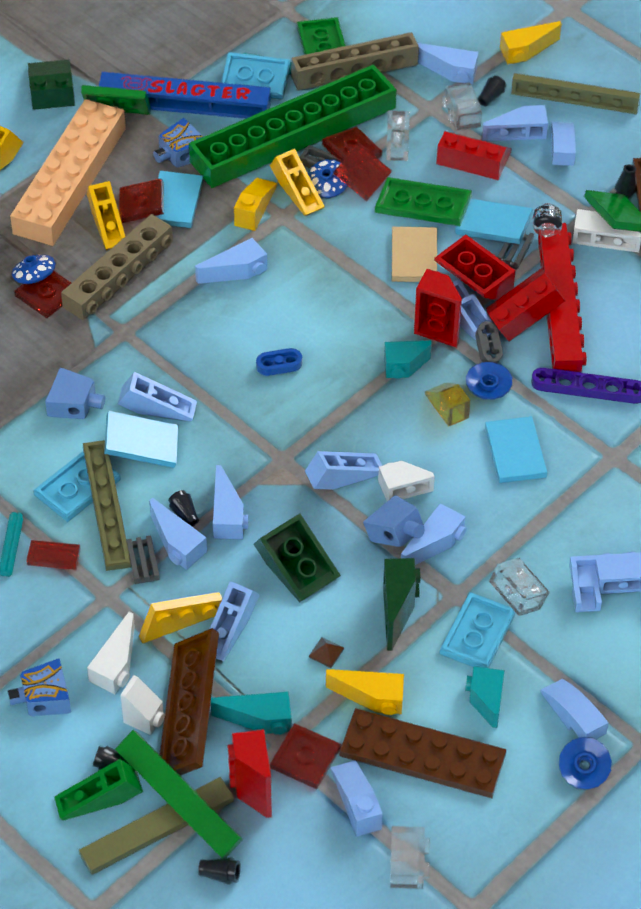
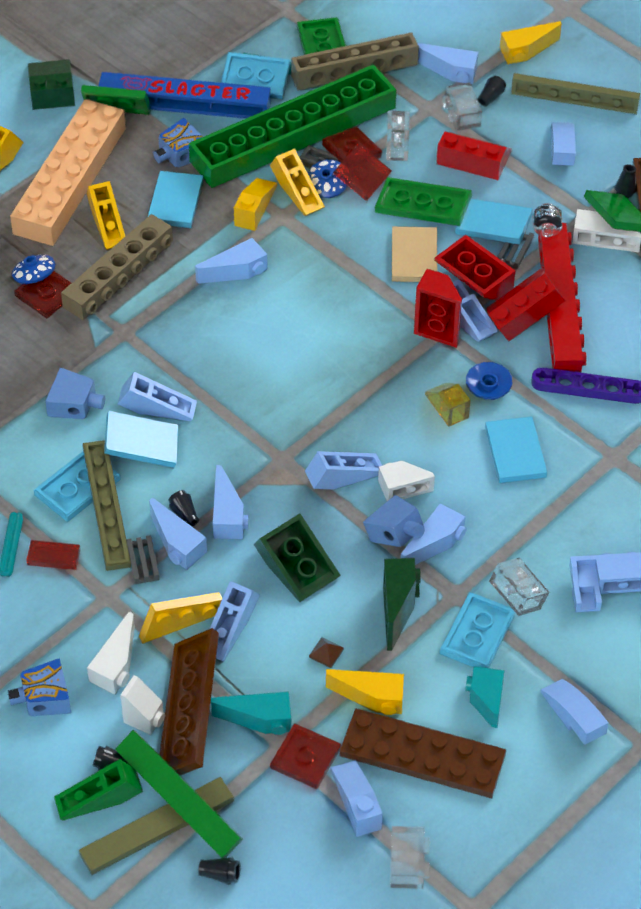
clear red tile [119,178,164,223] -> none
red slope [227,730,272,818] -> none
blue plate [256,348,302,376] -> none
teal slope [384,340,432,379] -> none
dark grey beam [475,321,503,363] -> none
light blue slope [482,105,548,141] -> none
blue dish [559,737,612,790] -> none

